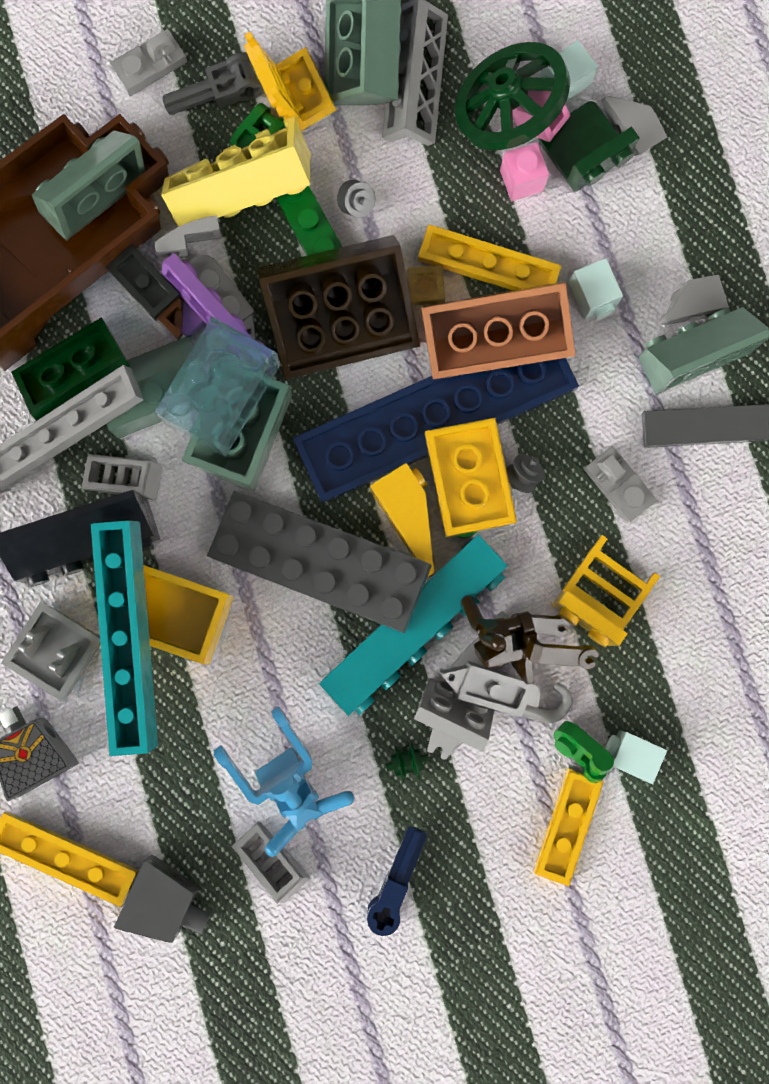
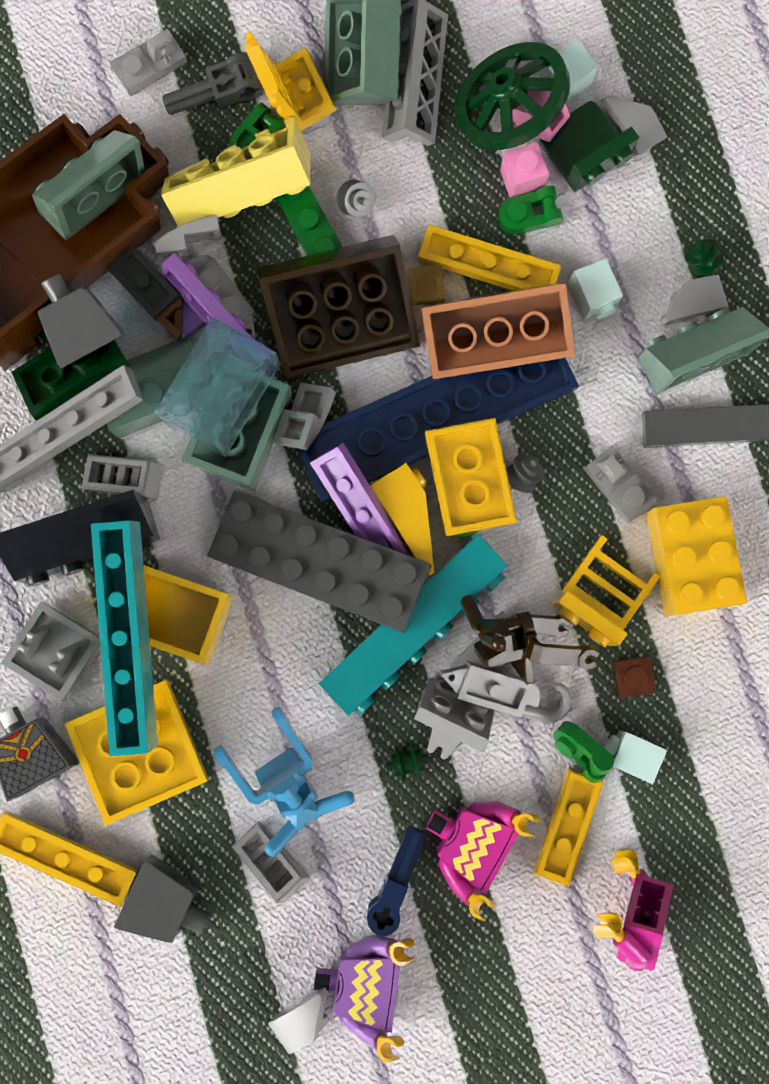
none -> dark grey torso [38,273,125,369]
none -> yellow plate [65,680,209,826]
none -> slope [268,987,328,1054]
none -> light grey slope [273,383,336,450]
none -> medium lavender plate [310,443,414,557]
none -> medium lavender torso [314,935,415,1063]
none -> dark pink torso [425,801,540,921]
none -> green plate [498,186,563,235]
none -> dark pink torso [593,849,674,971]
none -> copper plate [612,657,656,698]
none -> yellow piece [646,496,748,617]
none -> dark green wheel [684,239,724,277]

